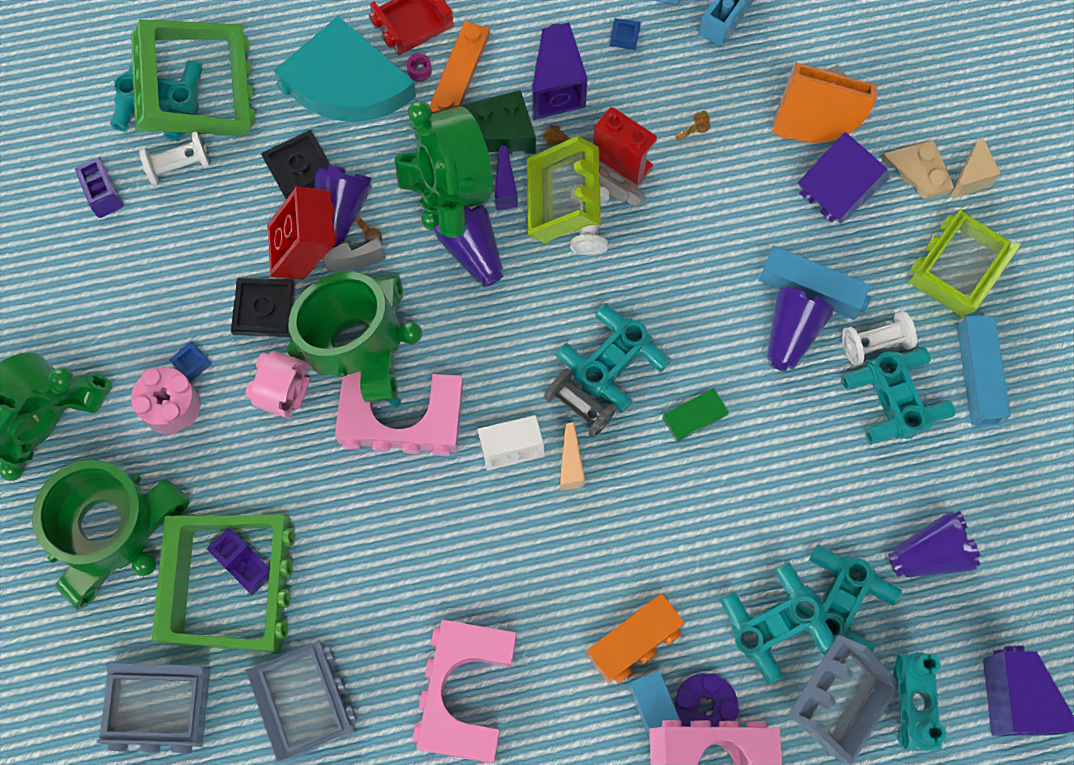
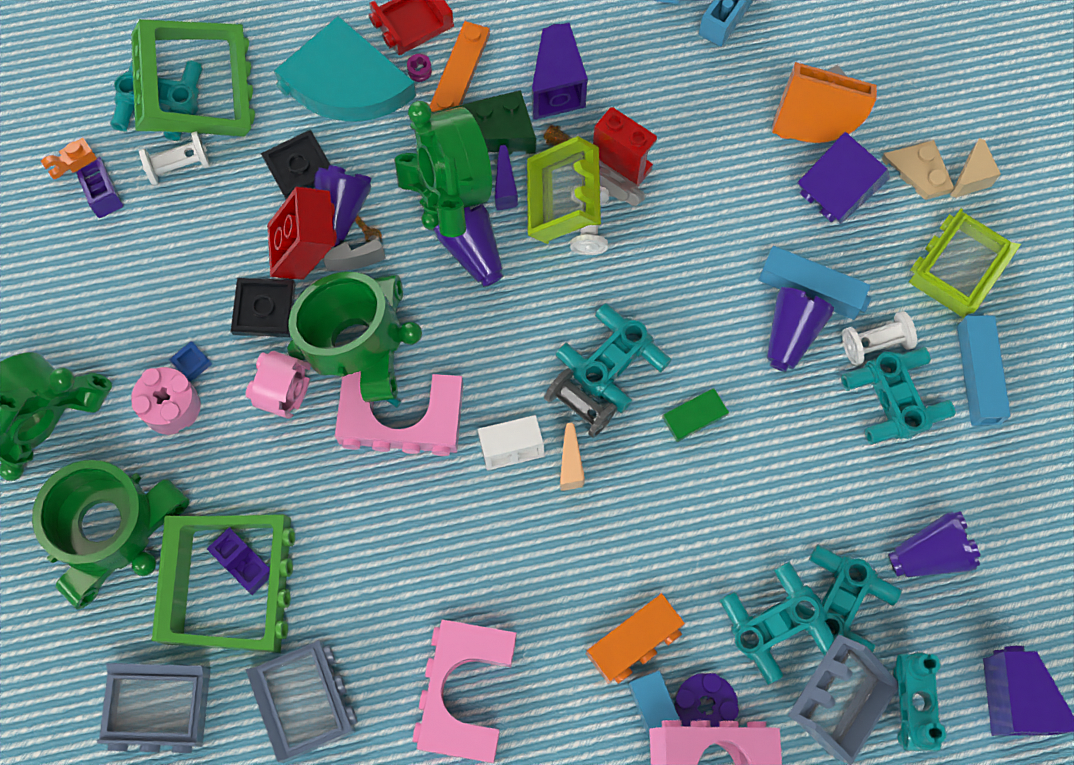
blue tile [610,18,641,50] -> none
clear orange hand [675,111,710,141] -> none
none -> orange plate [41,137,97,179]

